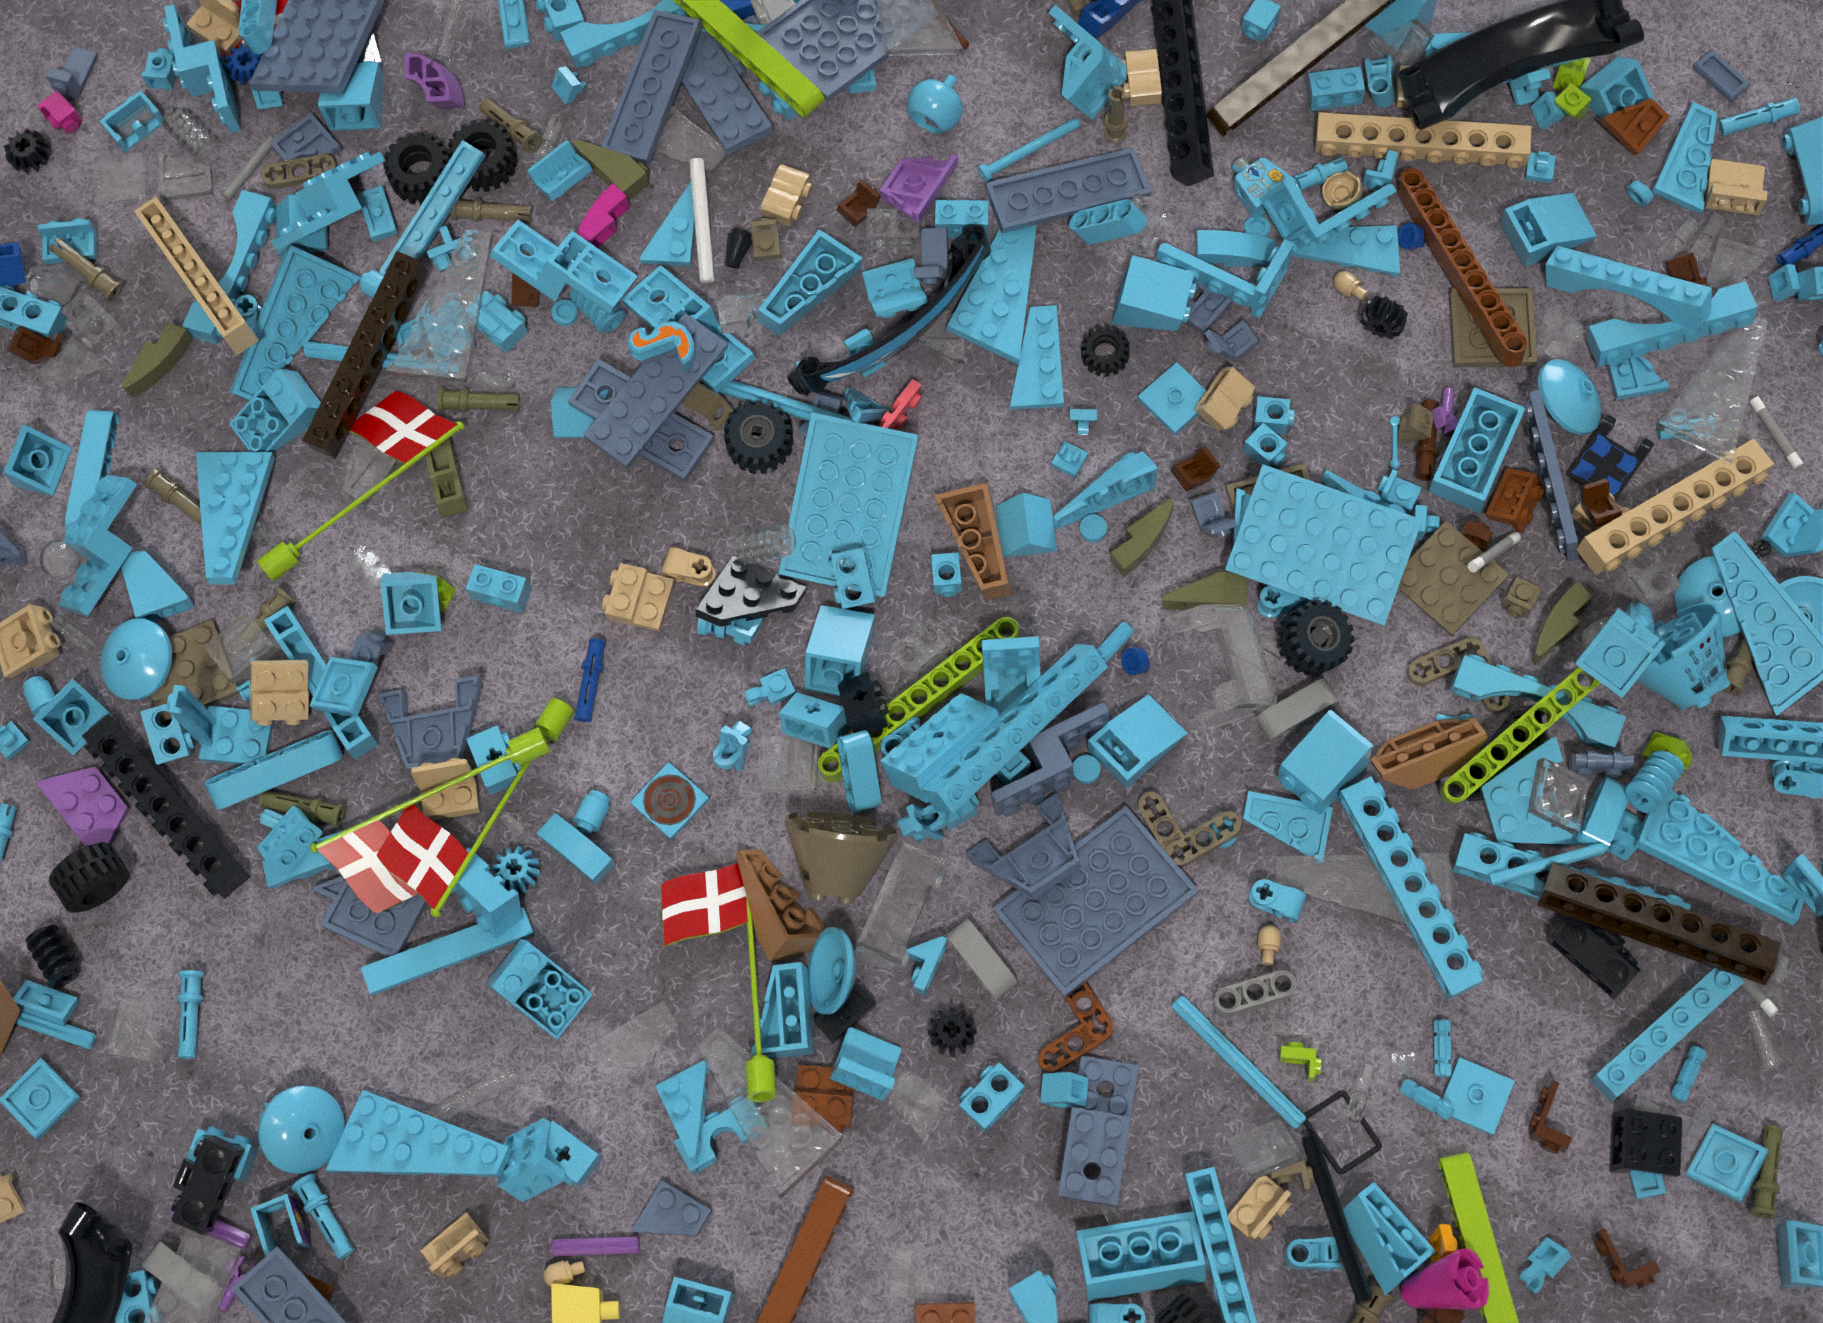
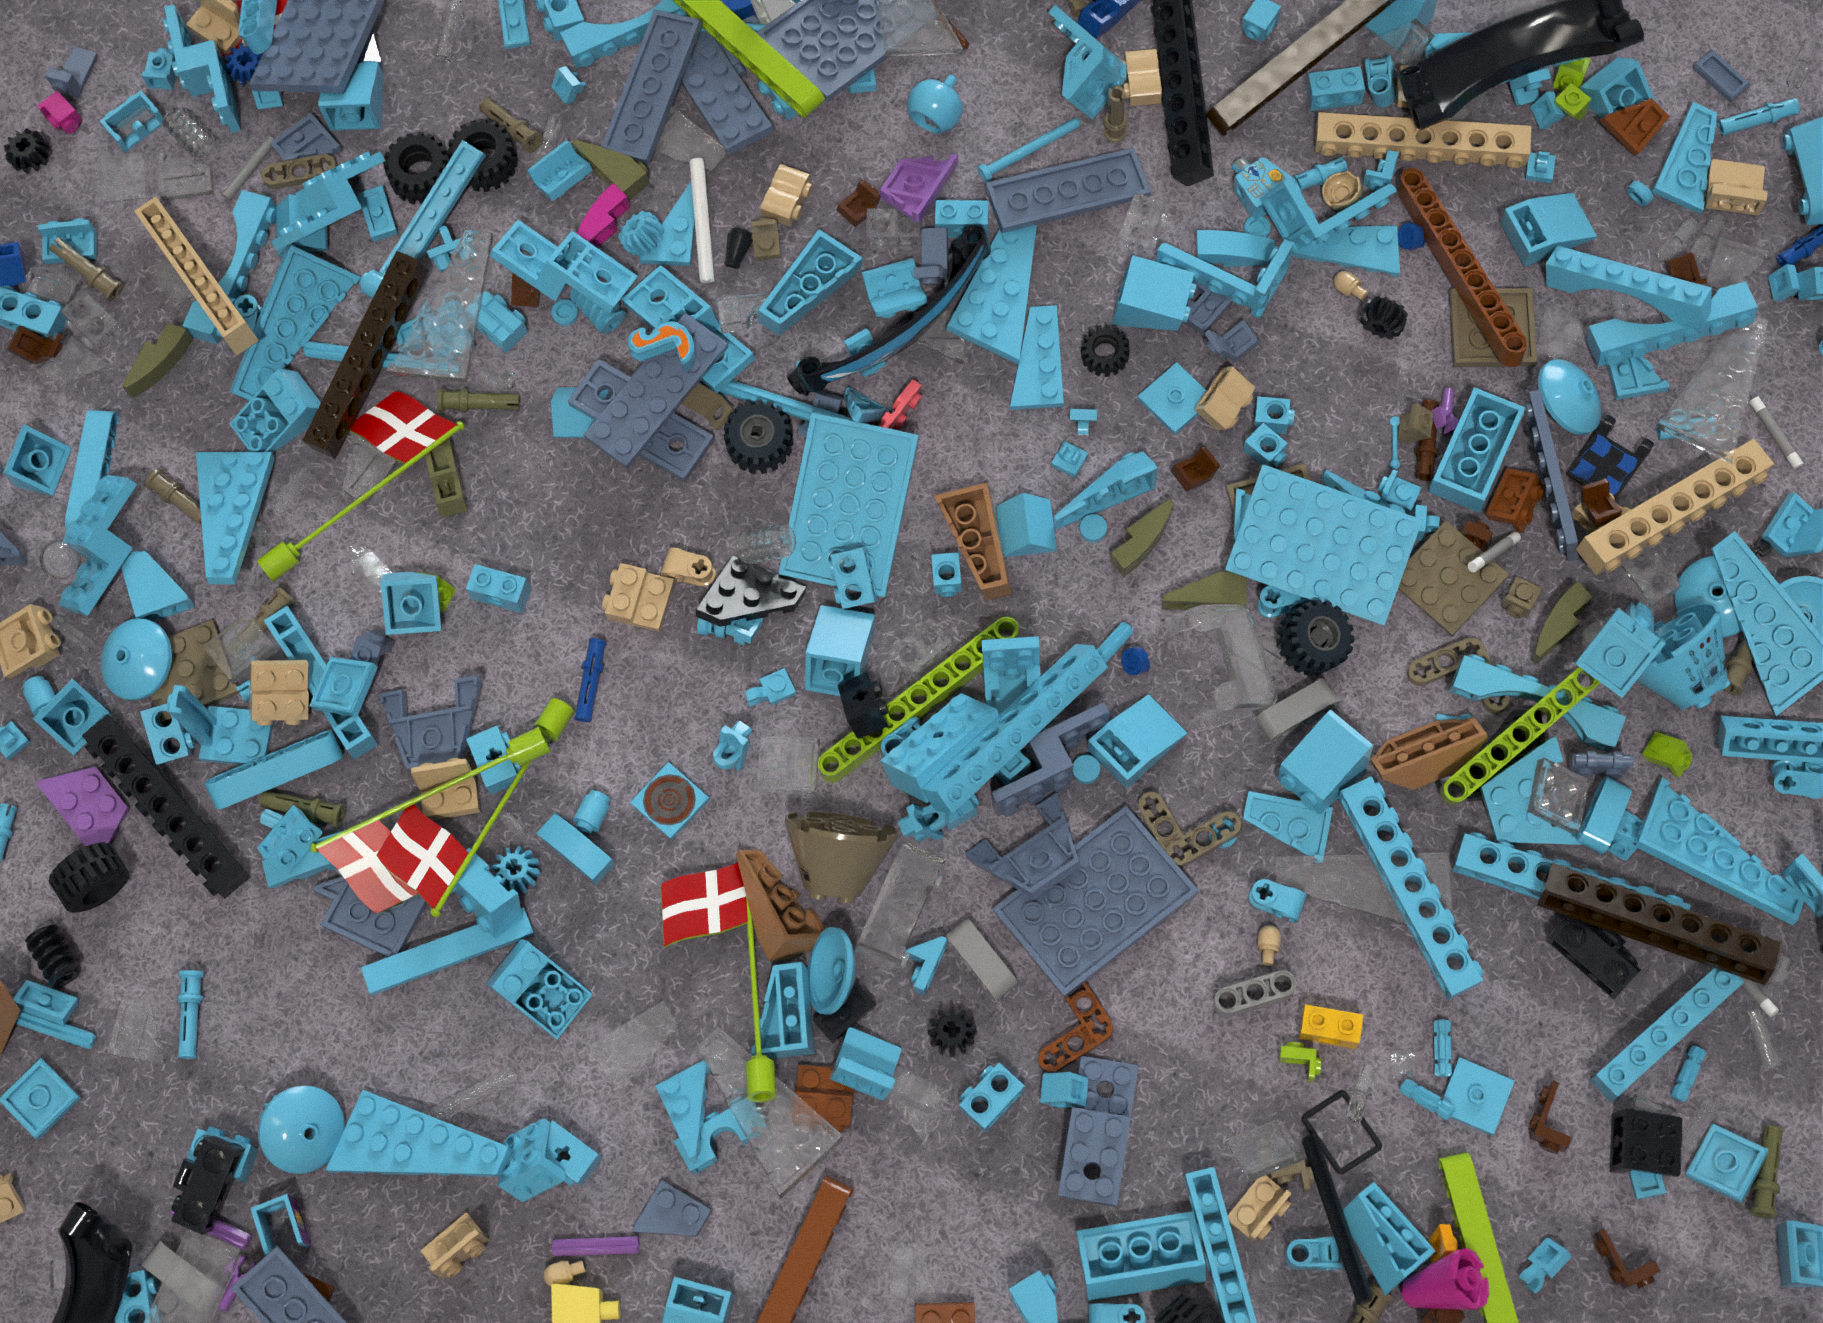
medium azure pin [291,1174,355,1260] -> none
medium lavender brick [404,53,464,109] -> none
dark tan pin [451,198,532,223] -> none
medium azure brick [779,692,847,749] -> none
medium azure beam [837,730,881,814] -> none
medium azure beam [1069,199,1147,245] -> none
medium azure axle [1171,996,1306,1129] -> none
sand blue bracket [1190,491,1237,538] -> none
medium azure bar [1489,842,1605,886] -> none
medium azure piece [1625,750,1684,813] -> none
none -> medium azure gear [618,211,664,257]
none -> yellow brick [1298,1004,1363,1049]

